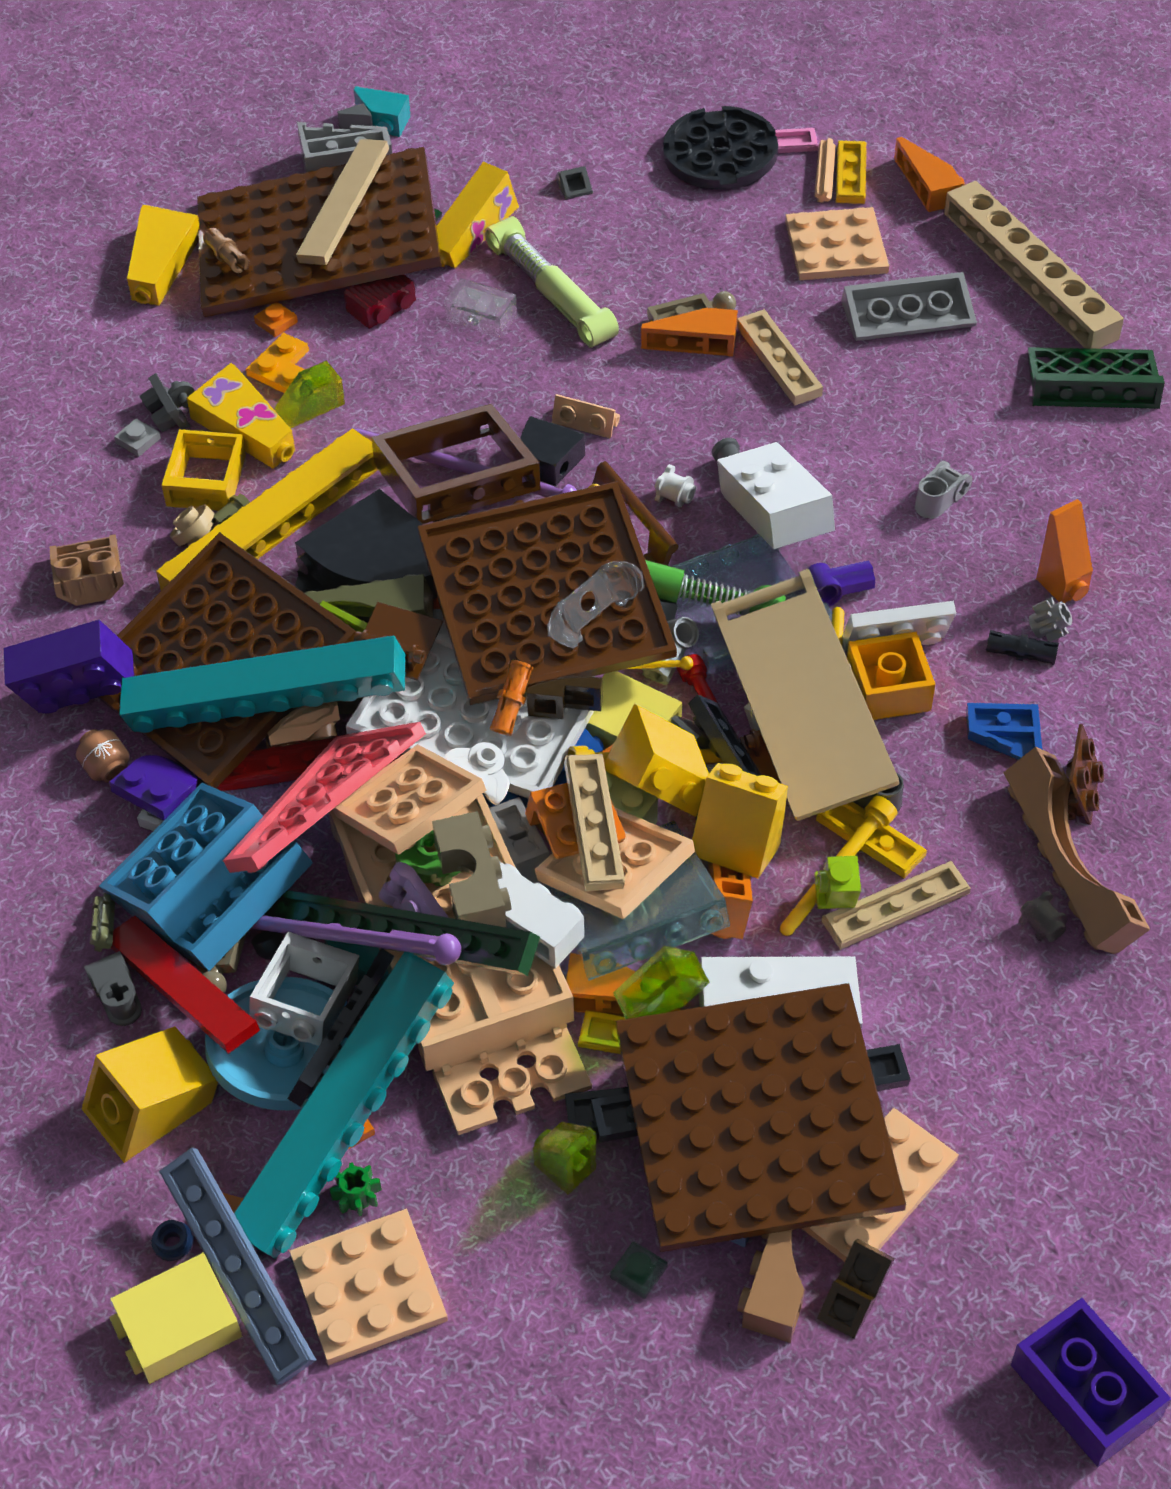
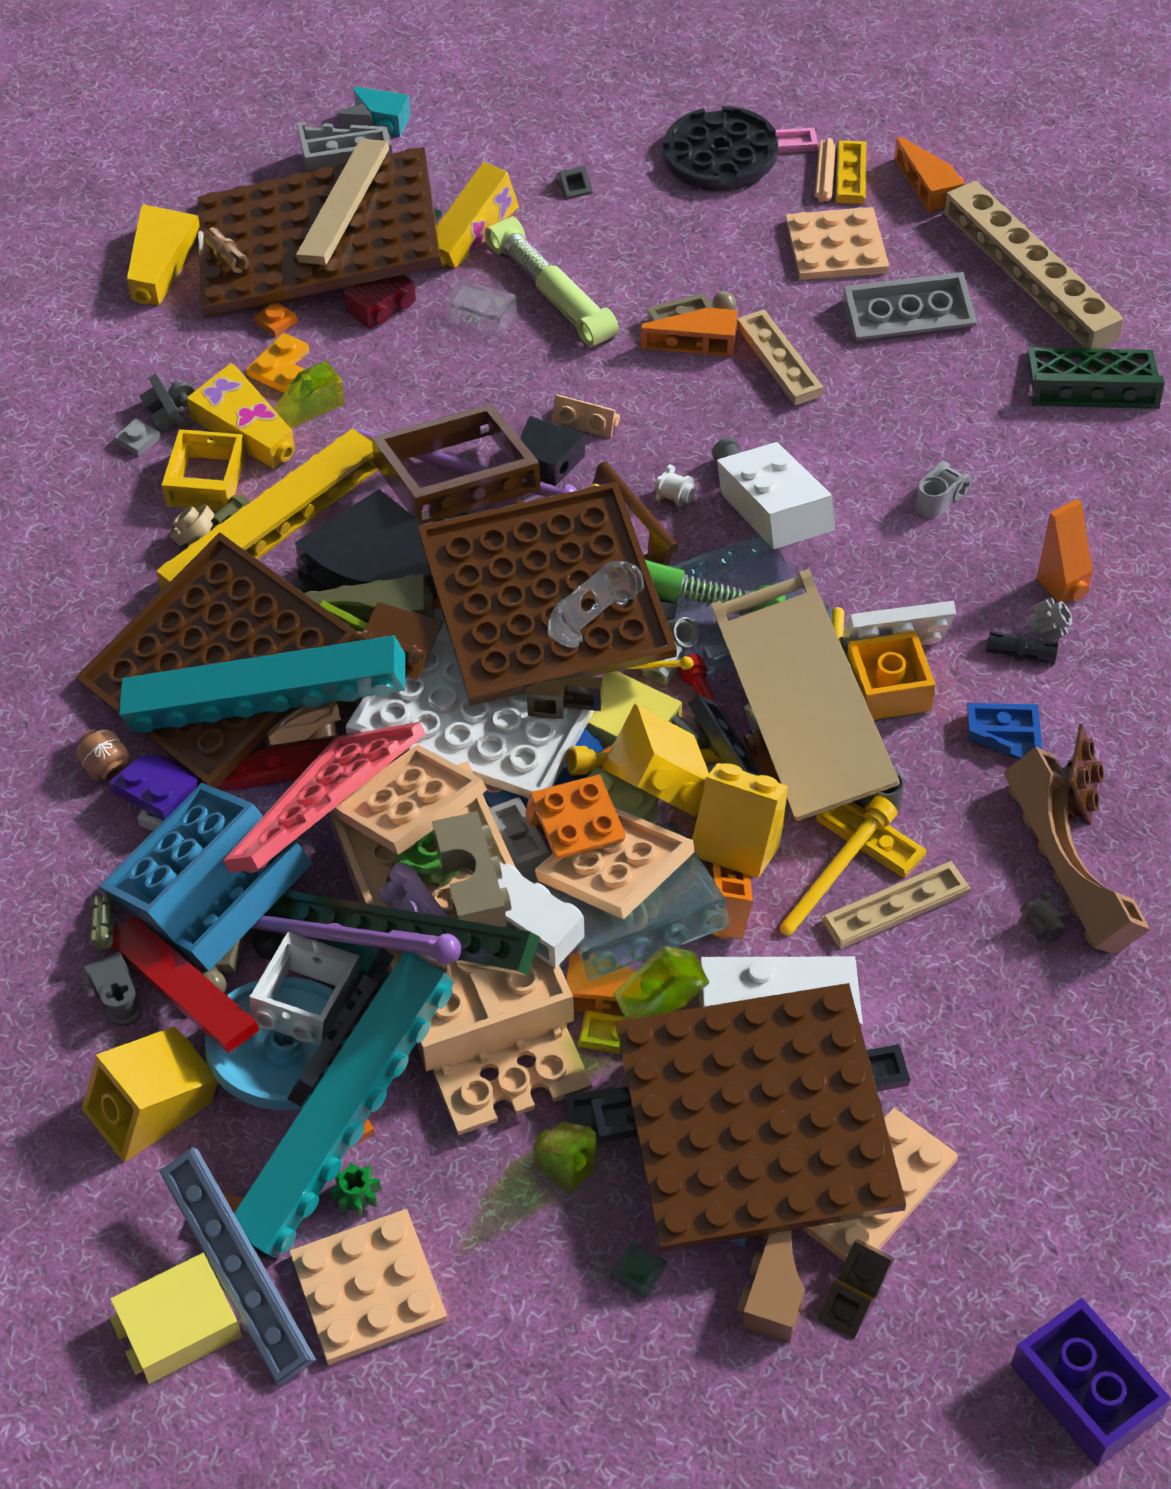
dark purple brick [3,619,134,714] -> none
medium nougat slope [50,534,124,606] -> none
dark blue plate [151,1220,193,1261] -> none
white plate [443,742,509,805] -> none
orange pin [489,660,533,736] -> none
tan tile [564,754,625,891] -> none
dark purple piece [807,560,876,607] -> none
lime brick [814,856,861,909] -> none

